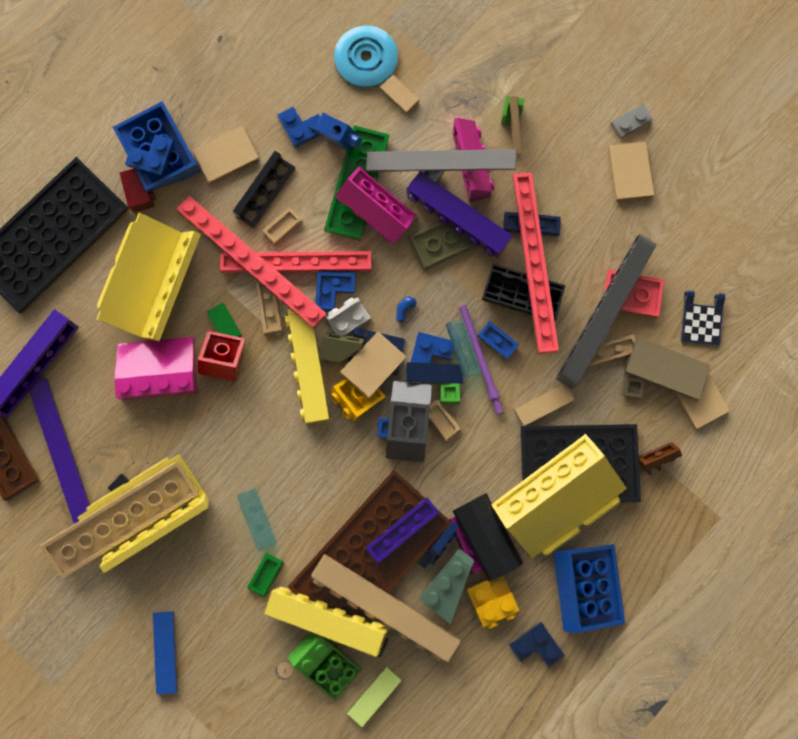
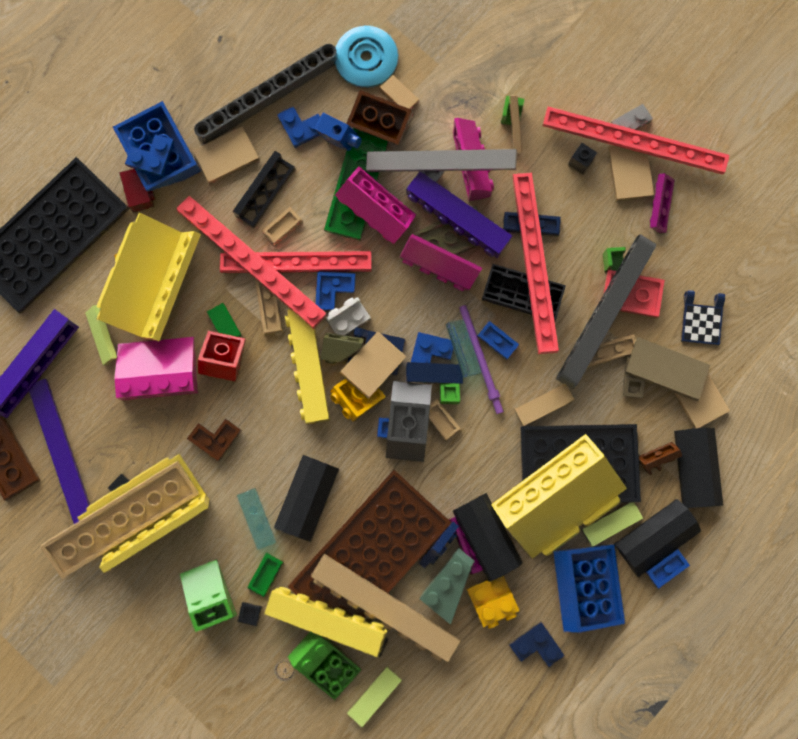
blue tile [153,611,178,695] -> none
dark purple plate [366,497,440,563] -> none
blue arm [396,296,417,322] -> none
none -> yellowish green tile [85,305,117,365]
none -> slope [180,559,237,632]
none -> reddish brown plate [187,419,242,462]
none -> dark grey beam [194,44,337,143]
none -> black tile [237,602,262,626]
none -> black piece [274,455,339,542]
none -> reddish brown slope [346,90,413,145]
none -> dark pink slope [399,234,482,292]
none -> coral plate [542,106,730,175]
none -> black brick [568,143,597,175]
none -> yellowish green tile [582,502,643,547]
none -> bright green panel [603,247,626,272]
none -> black piece [614,499,701,577]
none -> blue plate [645,549,690,589]
none -> magenta plate [650,173,675,233]
none -> black piece [674,428,723,508]

